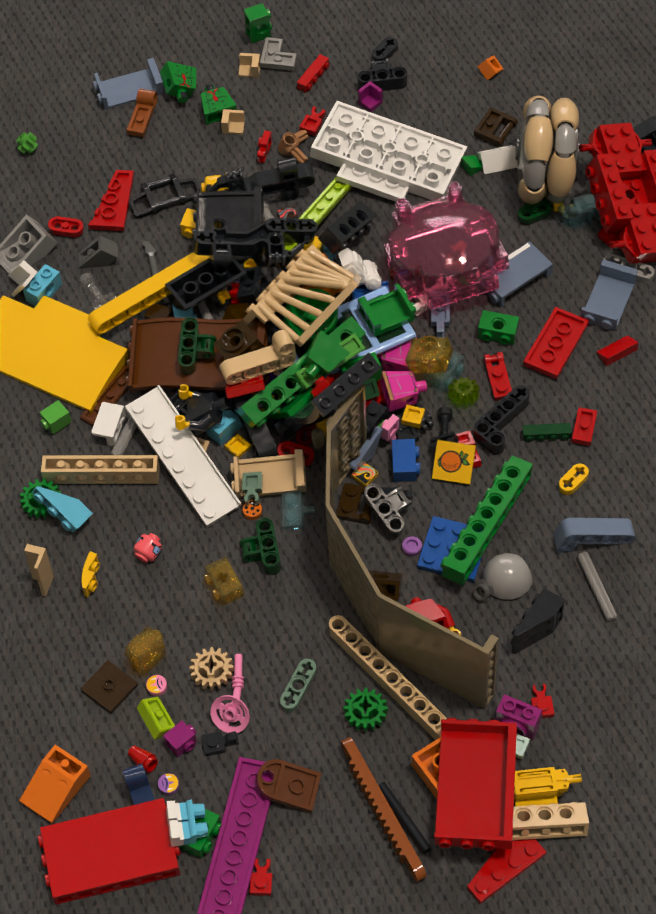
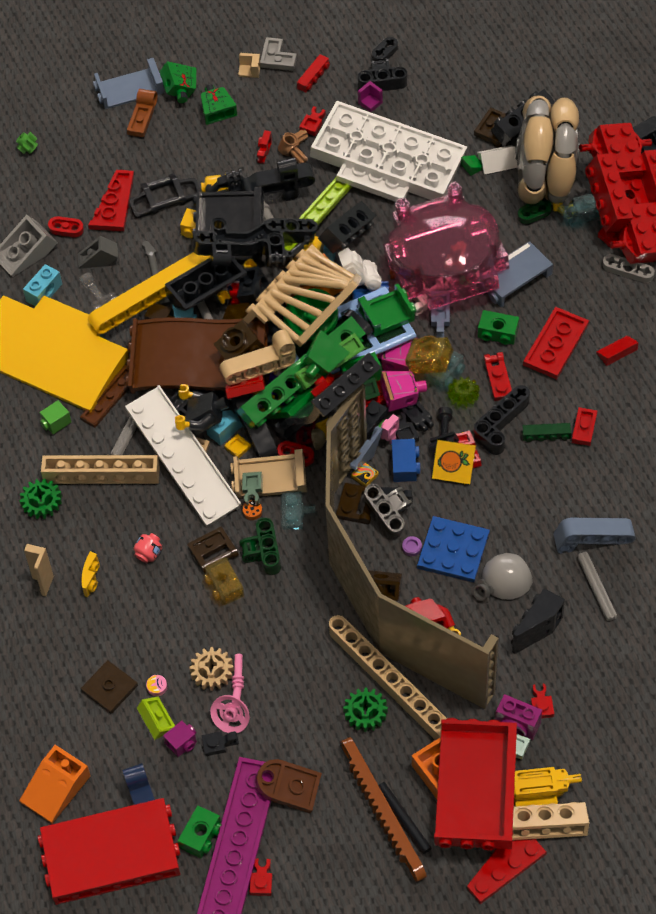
white panel [8,260,37,297] -> none
medium azure slope [31,486,93,533] -> none
white panel [92,402,126,446] -> none
clear yellow brick [125,626,166,677] -> none
red cone [128,745,158,773] -> none
tile [158,773,179,796] -> none
hips [166,799,208,847] -> none
dark green piece [178,317,217,375] -> none
tan panel [221,109,245,135] -> none
green brick [244,3,272,44] -> none
tile [277,206,299,219] -> none
sand green beam [280,659,317,712] -> none
yellow tile [401,405,425,428] -> none
green brick [440,455,533,585] -> none
orange slope [477,55,503,80] -> none
yellow beam [559,464,589,495] -> none
sand blue panel [581,259,638,331] -> none
none -> dark brown plate [187,526,239,574]
none -> black beam [342,309,374,340]
none -> black brick [491,89,555,147]

